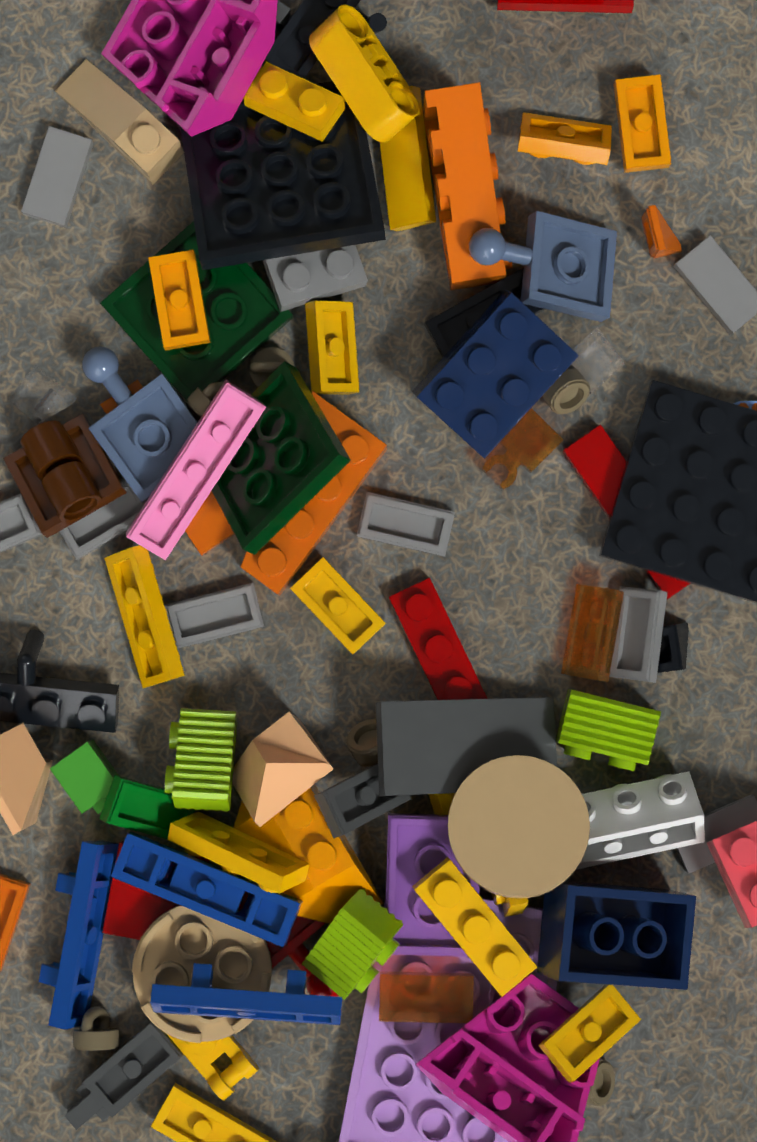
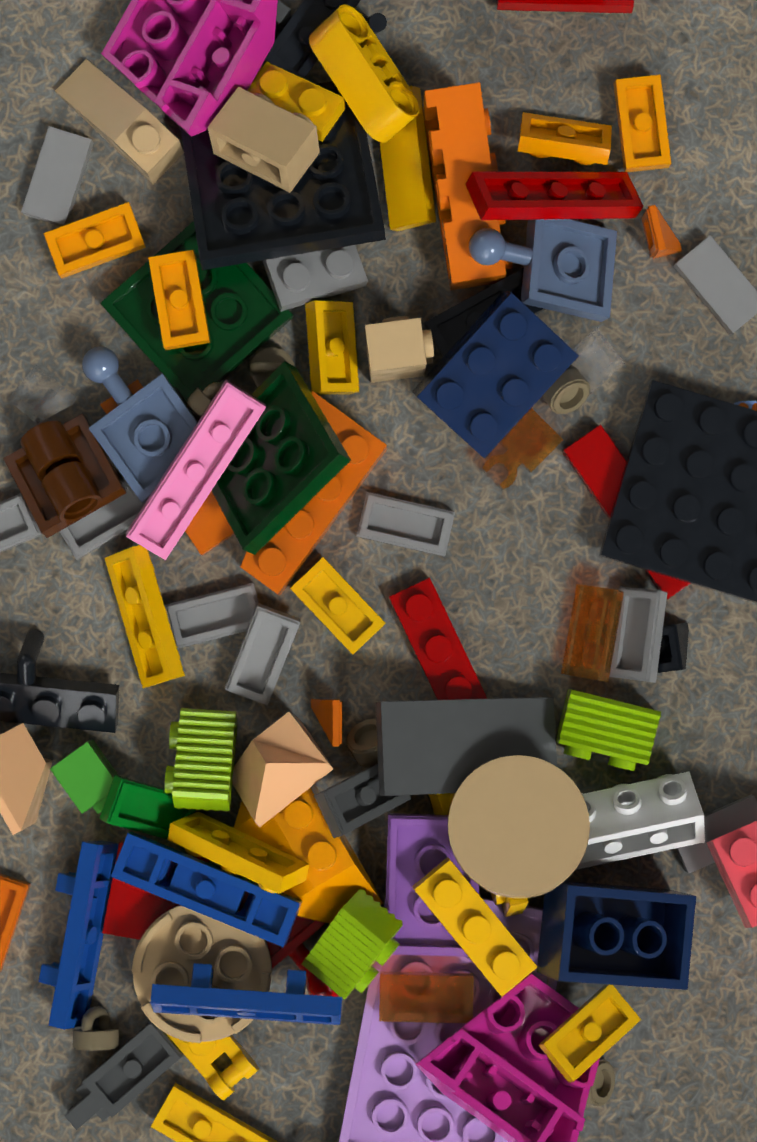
none -> light orange plate [43,202,146,279]
none -> tan brick [208,87,320,193]
none -> light grey tile [225,603,301,705]
none -> orange slope [311,699,343,747]
none -> tan brick [365,316,434,383]
none -> red plate [465,171,644,220]

